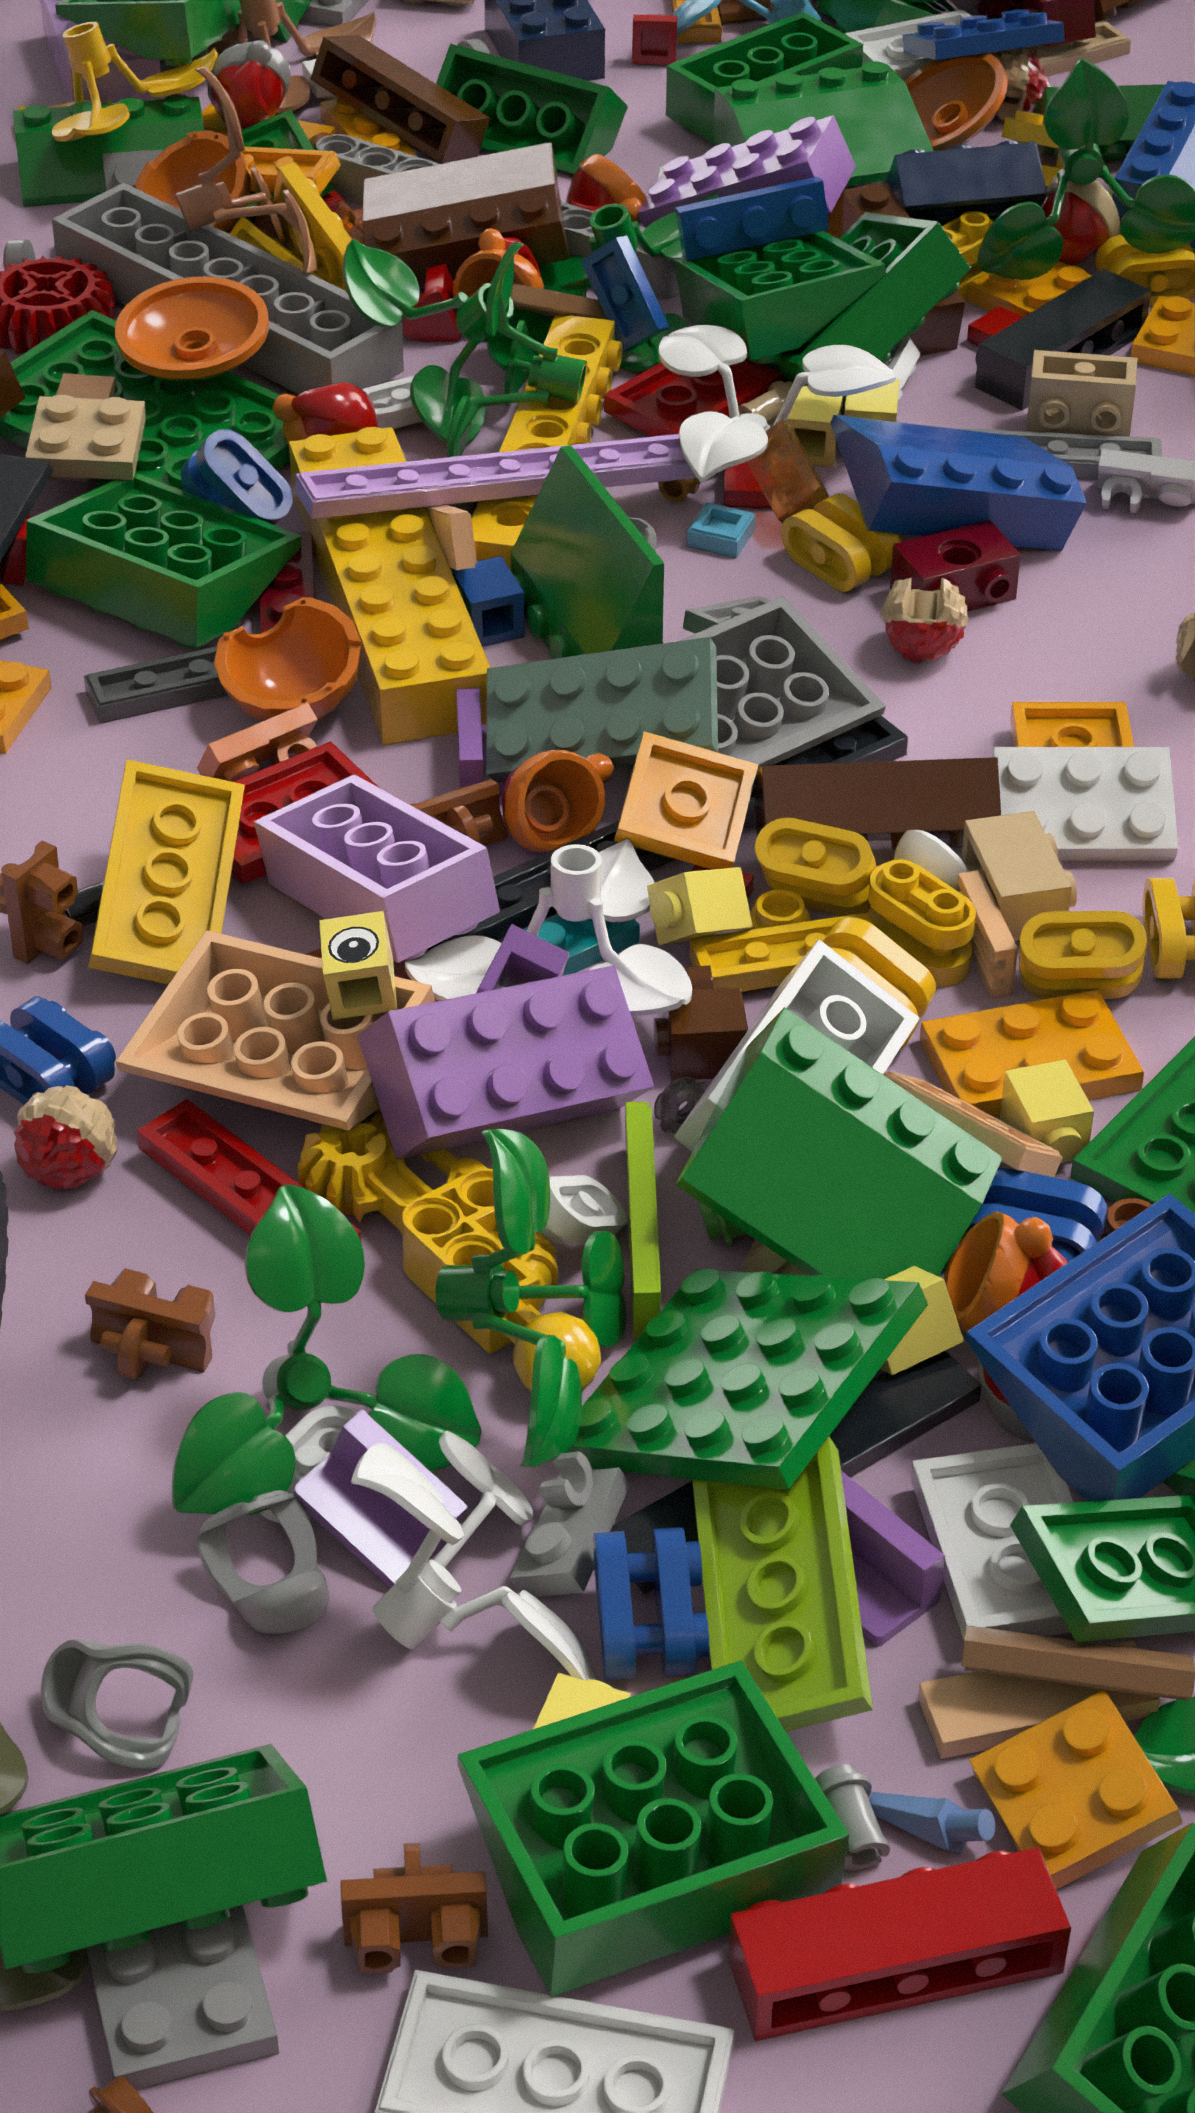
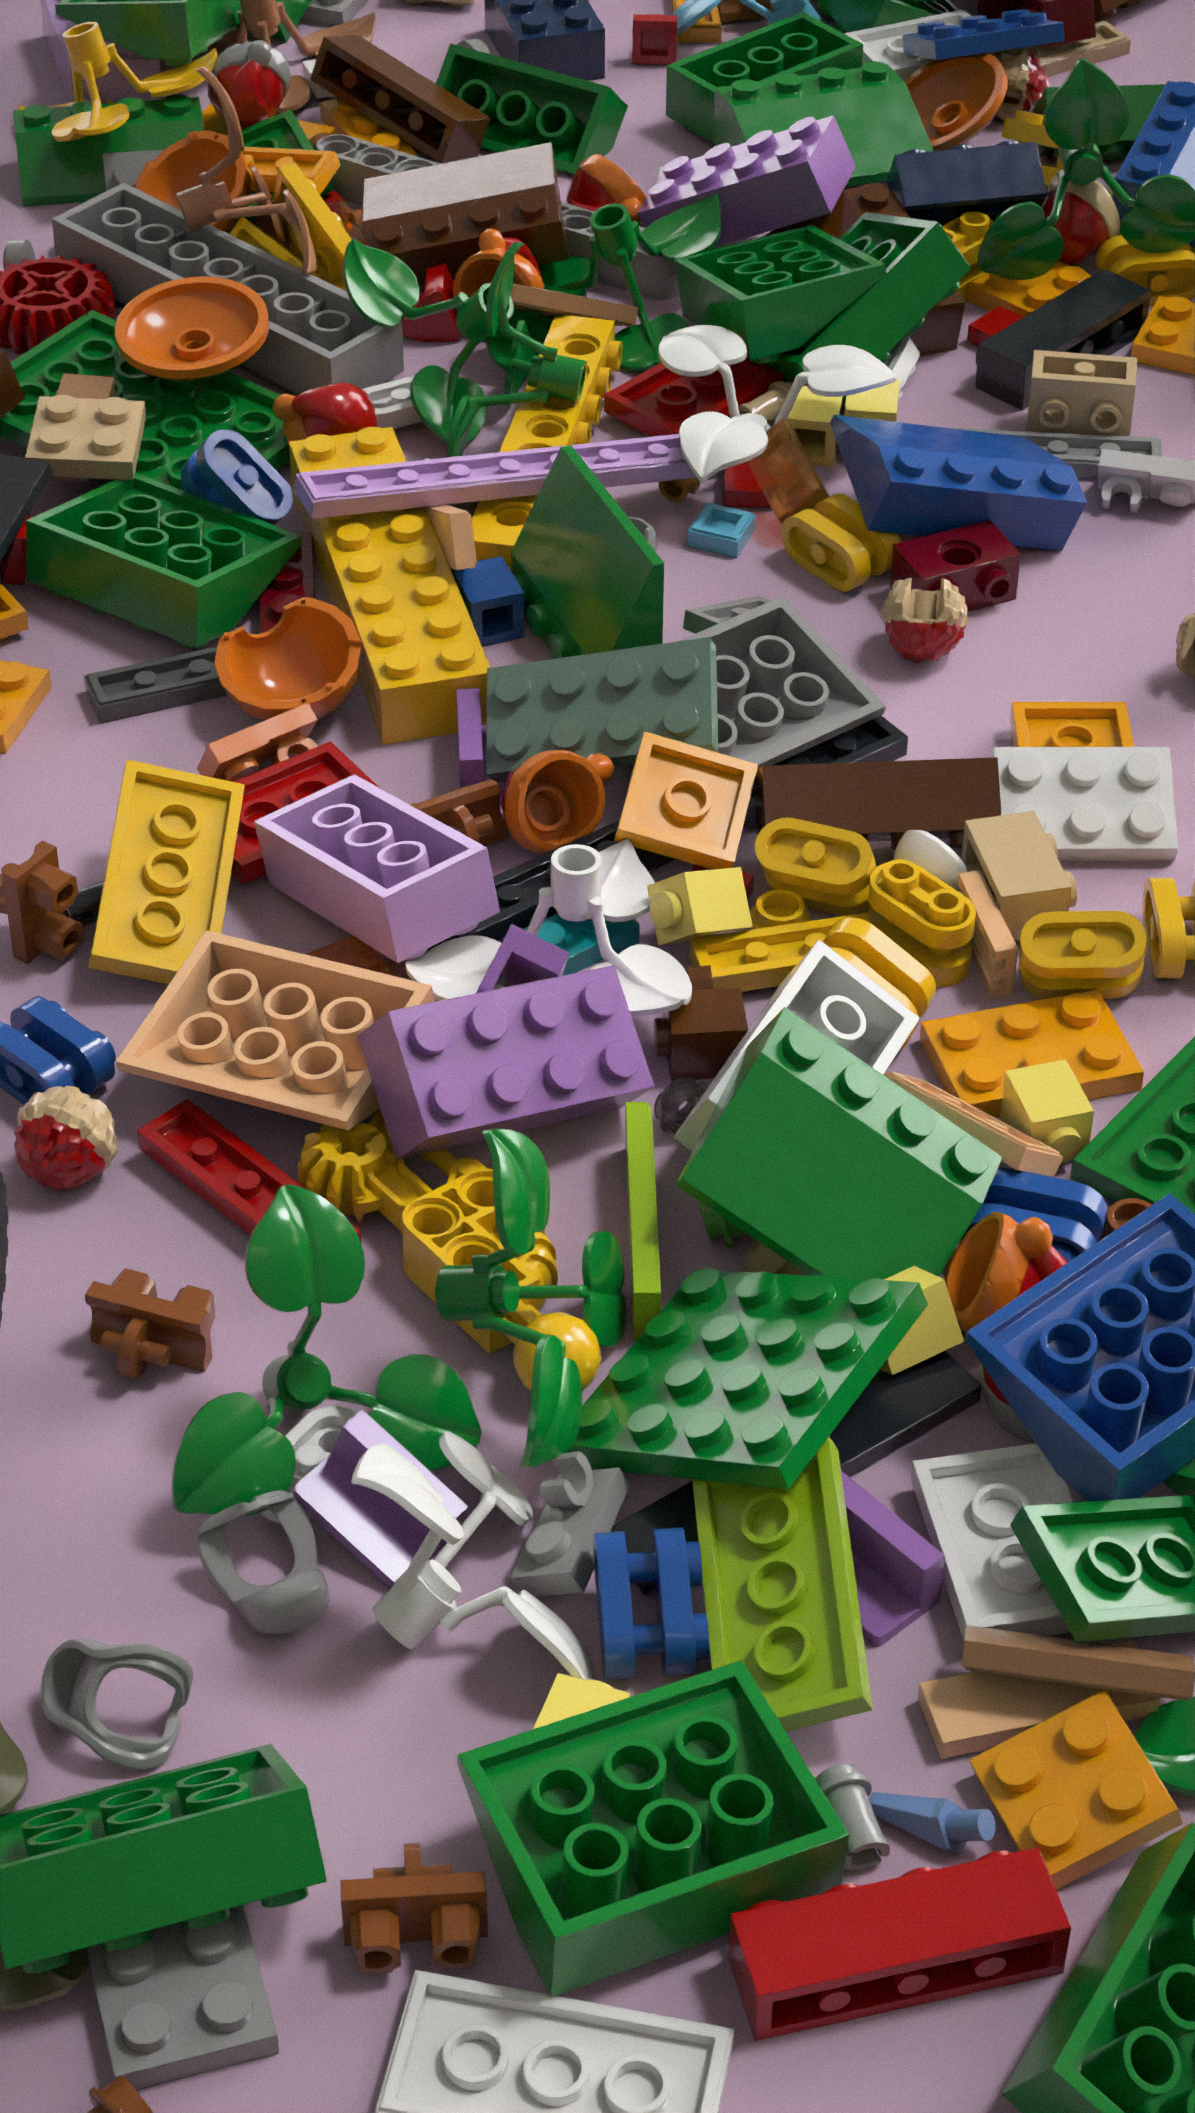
light yellow brick [319,911,397,1020] -> none
white plate [540,1175,628,1245] -> none
blue plate [581,236,669,352] -> none
blue plate [675,176,829,261] -> none

